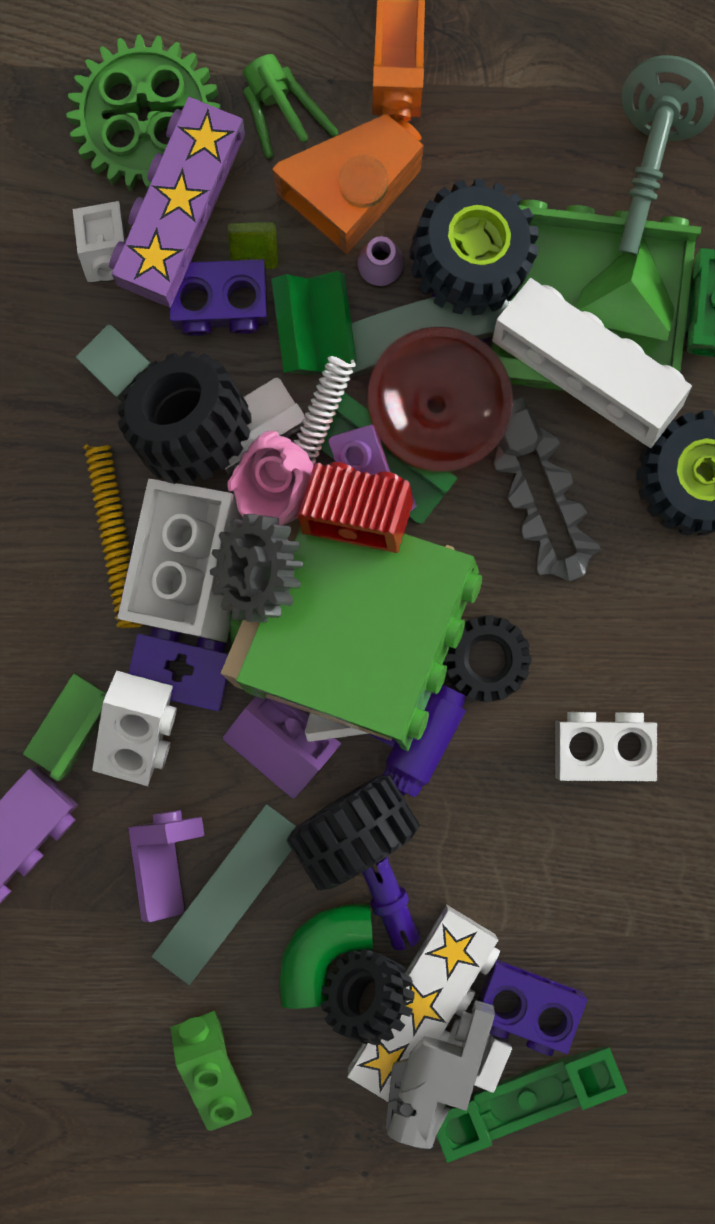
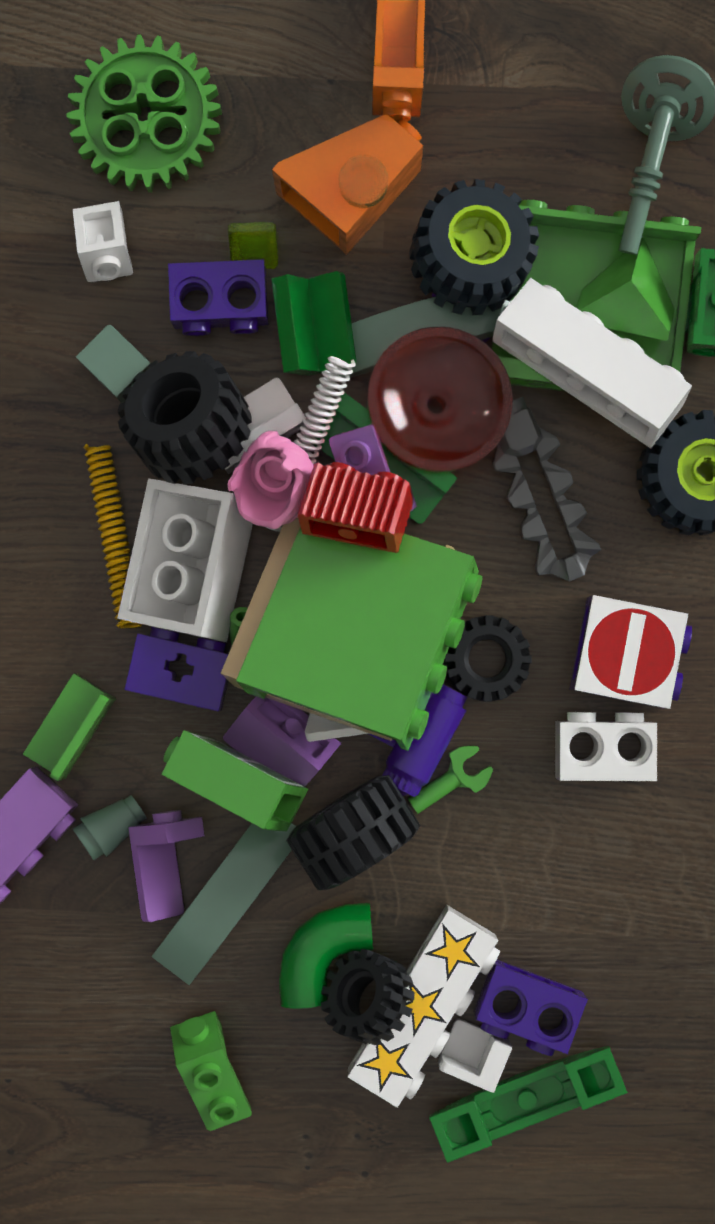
white brick [92,670,177,786] -> none
medium lavender brick [109,97,245,308] -> none
dark grey gear [210,514,303,623] -> none
bright green plant [243,54,338,159] -> none
lavender cone [357,236,404,286] -> none
dark purple pin [362,856,421,950] -> none
light grey plate [385,1000,495,1149] -> none
none -> sand green cone [73,795,147,860]
none -> bright green brick [161,730,308,832]
none -> bright green bar [407,745,493,814]
none -> piece [569,595,692,709]

